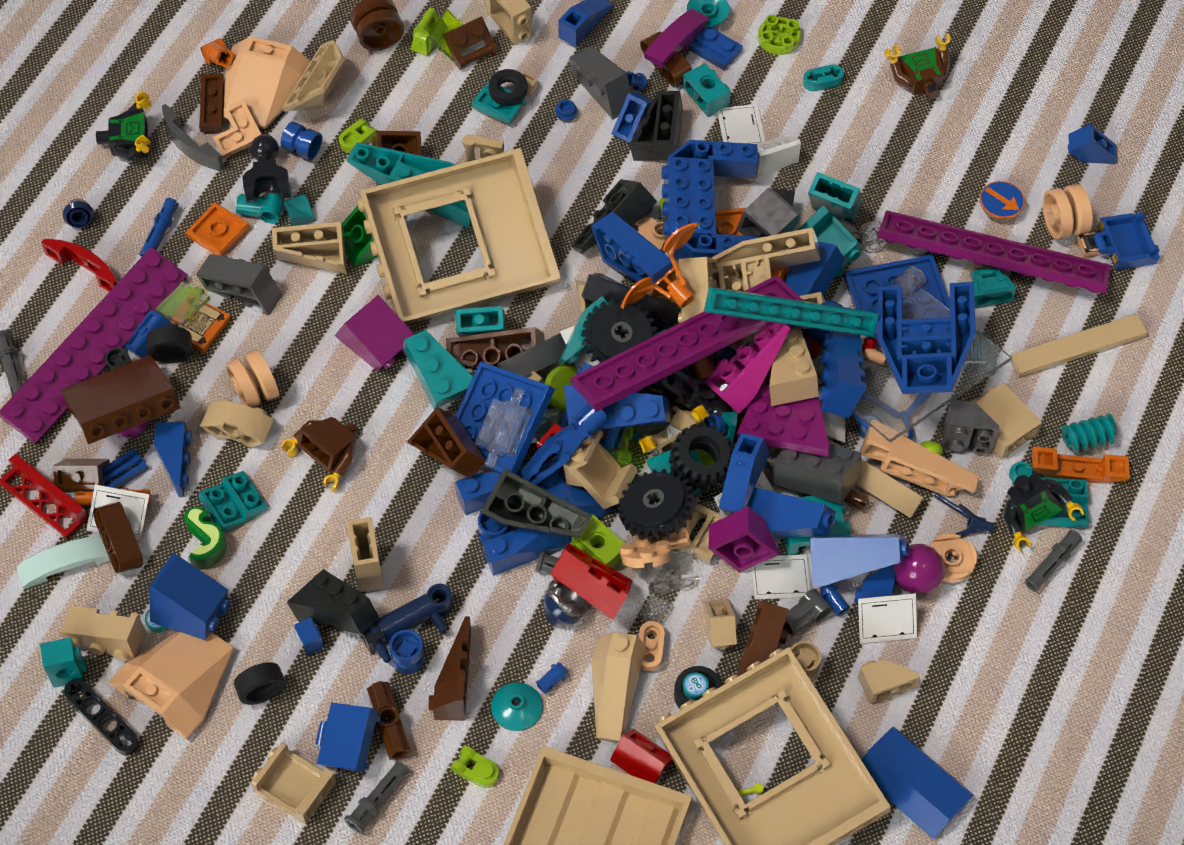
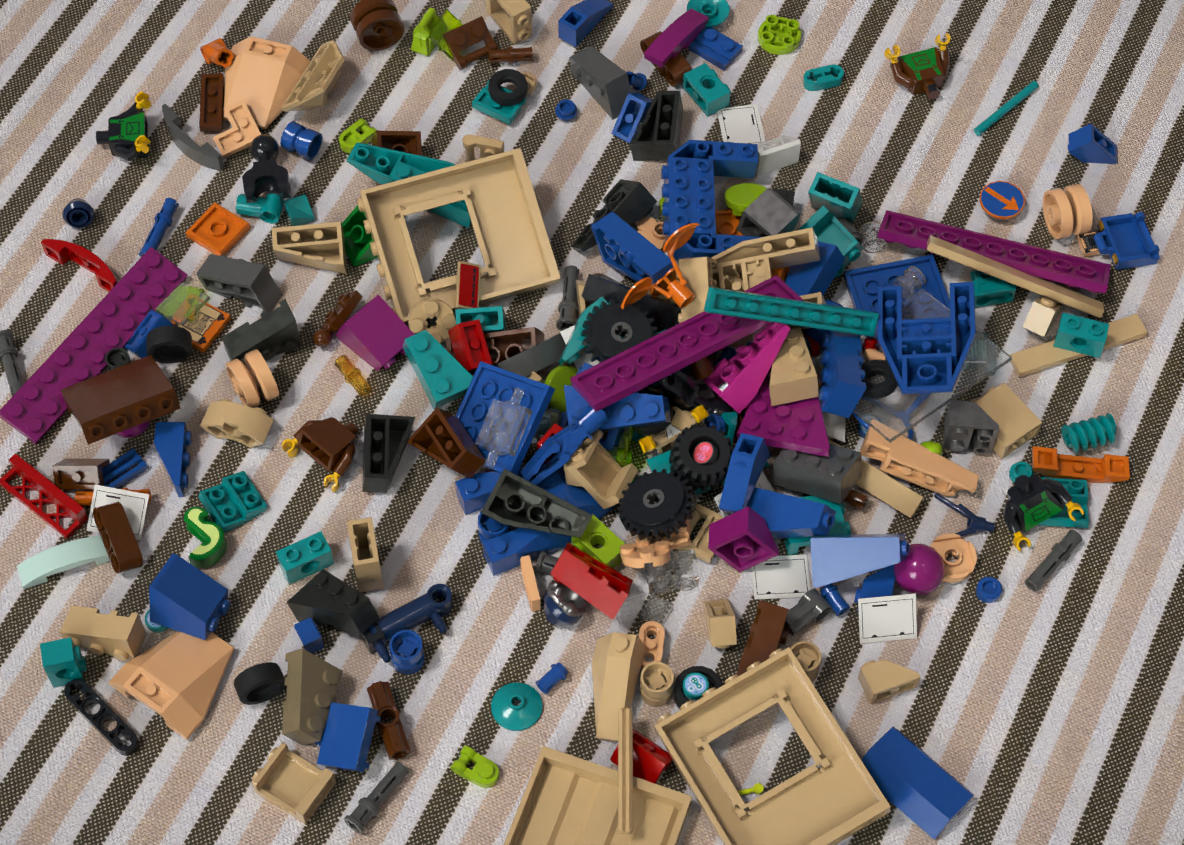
reddish brown wedge [429,616,471,721] -> none
none -> pearl dark grey wedge [222,299,301,366]
none -> teal brick [276,531,334,585]
none -> dark tan wedge [282,648,343,745]
none -> reddish brown plate [313,290,363,347]
none -> clear yellow axle [334,355,371,396]
none -> pearl dark grey wedge [362,414,415,493]
none -> tan plate [408,298,456,343]
none -> red panel [448,319,492,372]
none -> red slope [455,261,481,309]
none -> reddish brown pin [488,46,533,64]
none -> light nougat tile [520,555,541,612]
none -> dark grey pin [556,265,579,331]
none -> tan axle [618,708,633,834]
none -> tan wheel [640,662,674,707]
none -> tile [692,441,718,465]
none -> lime tile [725,183,767,216]
none -> black tyre [861,360,898,399]
none -> tan tile [927,235,1104,318]
none -> teal bar [974,81,1039,136]
none -> blue tile [976,577,1002,603]
none -> tan slope [1023,296,1062,336]
none -> teal brick [1053,313,1109,358]

